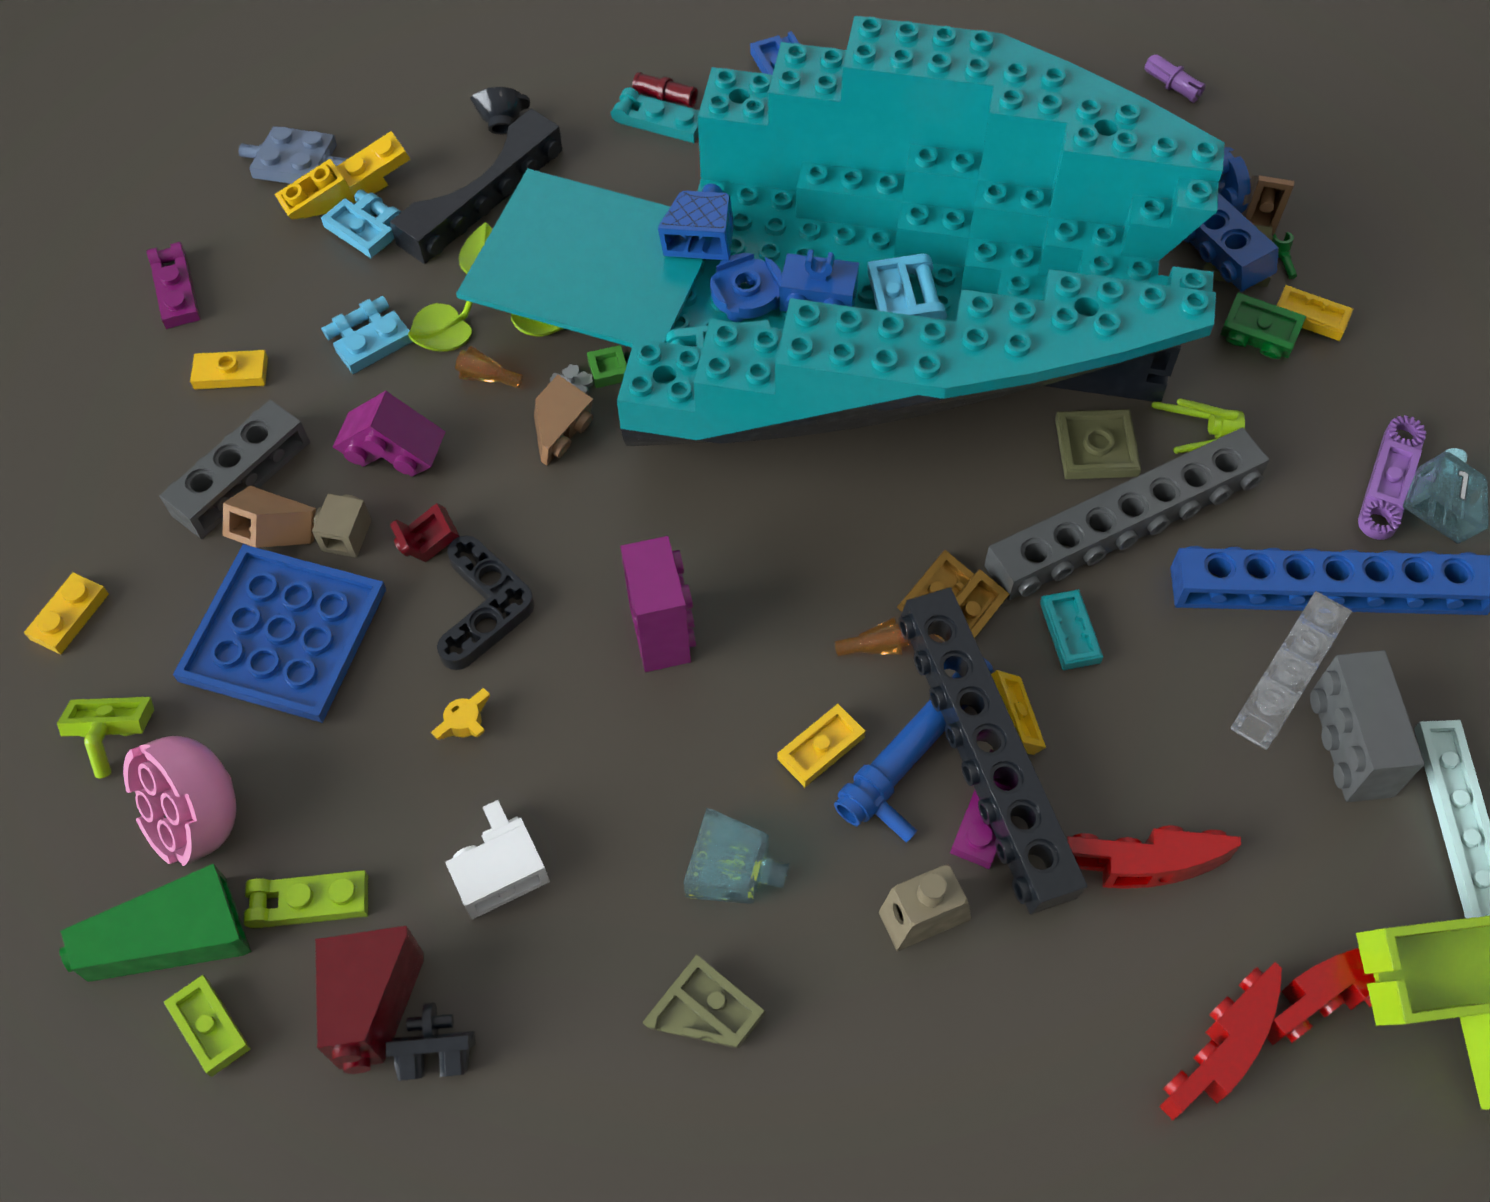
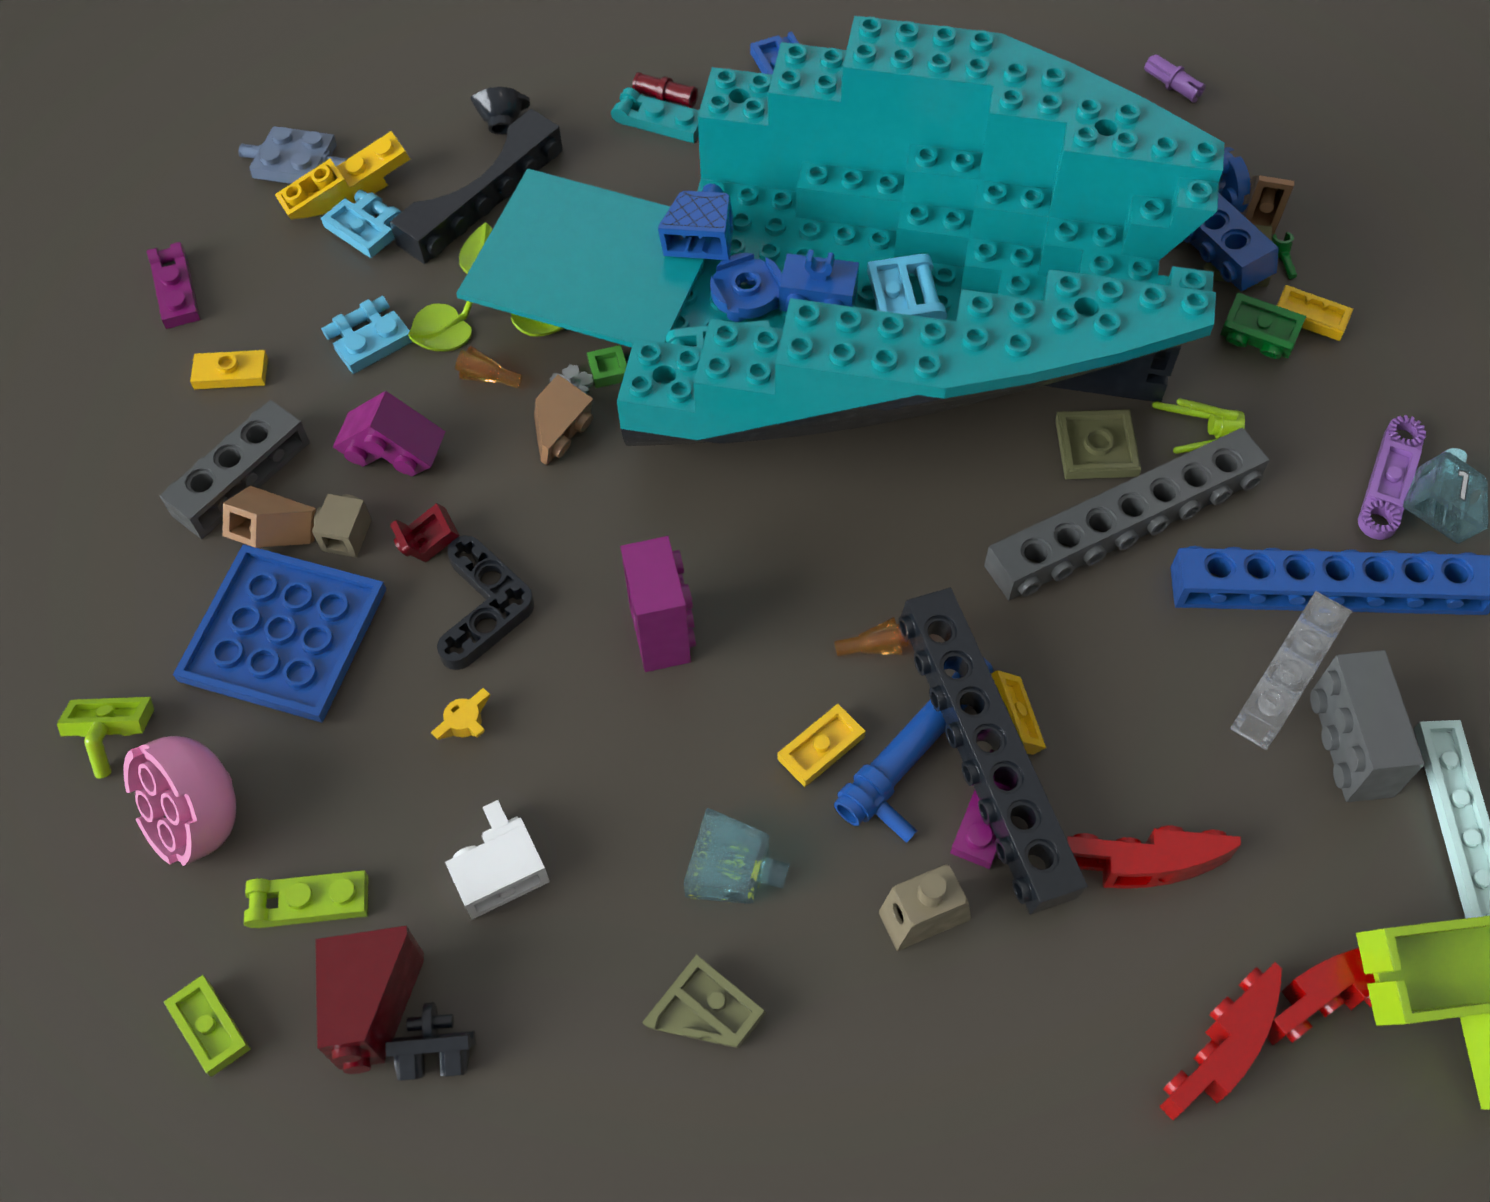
yellow plate [24,572,109,655] -> none
green slope [59,863,252,982] -> none
pearl gold slope [896,550,1009,641] -> none
teal plate [1040,589,1103,670] -> none

